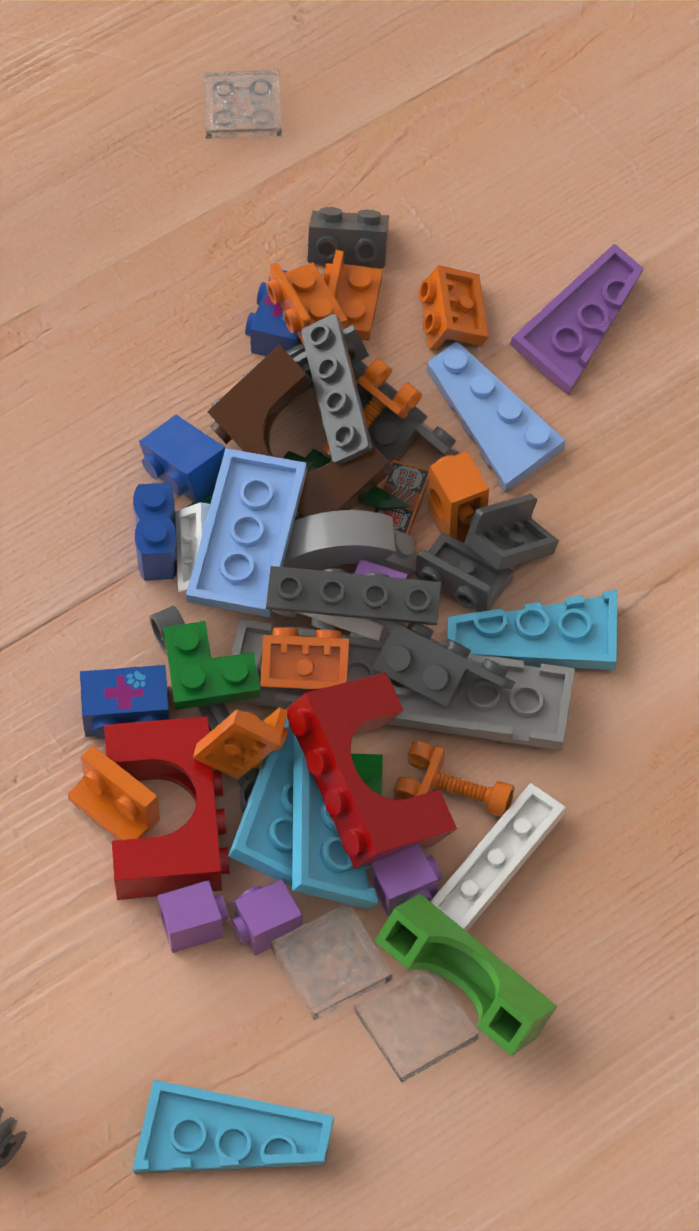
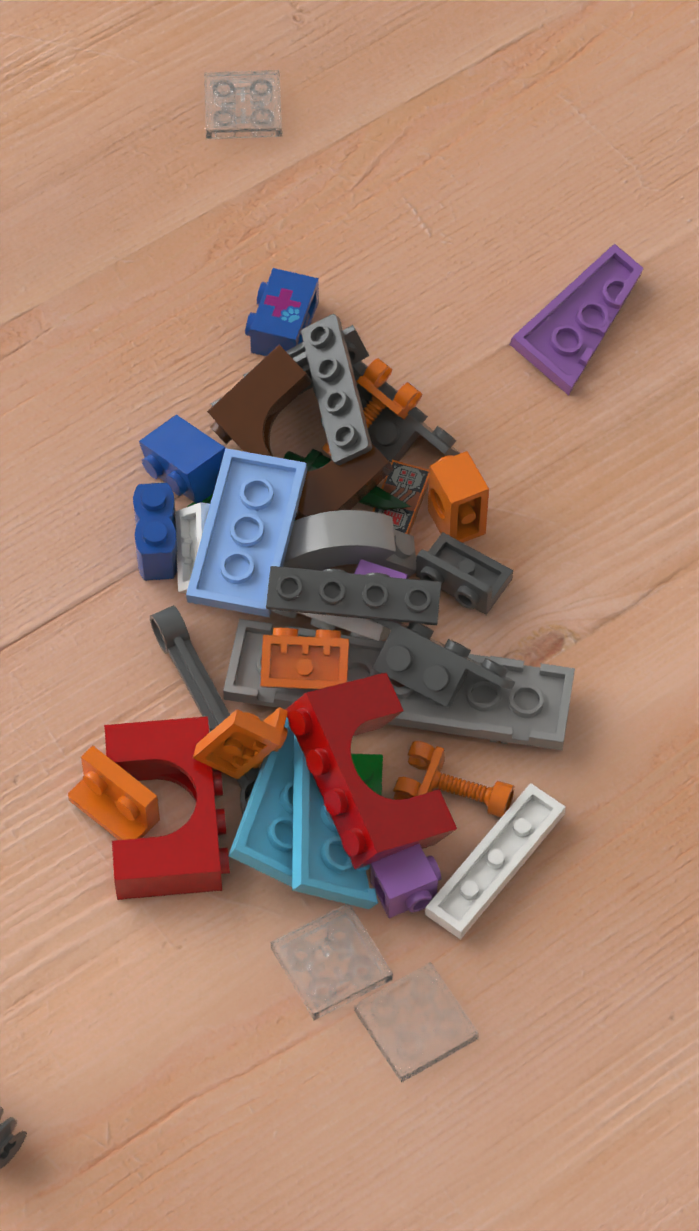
blue brick [80,665,170,739] -> none
medium azure wing [132,1080,334,1173] -> none
medium lavender brick [157,880,228,953] -> none
green plate [163,621,261,710] -> none
medium lavender brick [231,879,303,955] -> none
orange bracket [266,262,348,345] -> none
dark grey bracket [308,207,389,268] -> none
orange bracket [324,250,383,341] -> none
bright green arch [375,893,557,1056] -> none
orange bracket [419,265,489,351] -> none
light blue wing [427,341,565,493] -> none
medium azure wing [447,590,617,670] -> none
dark grey bracket [464,494,559,571] -> none

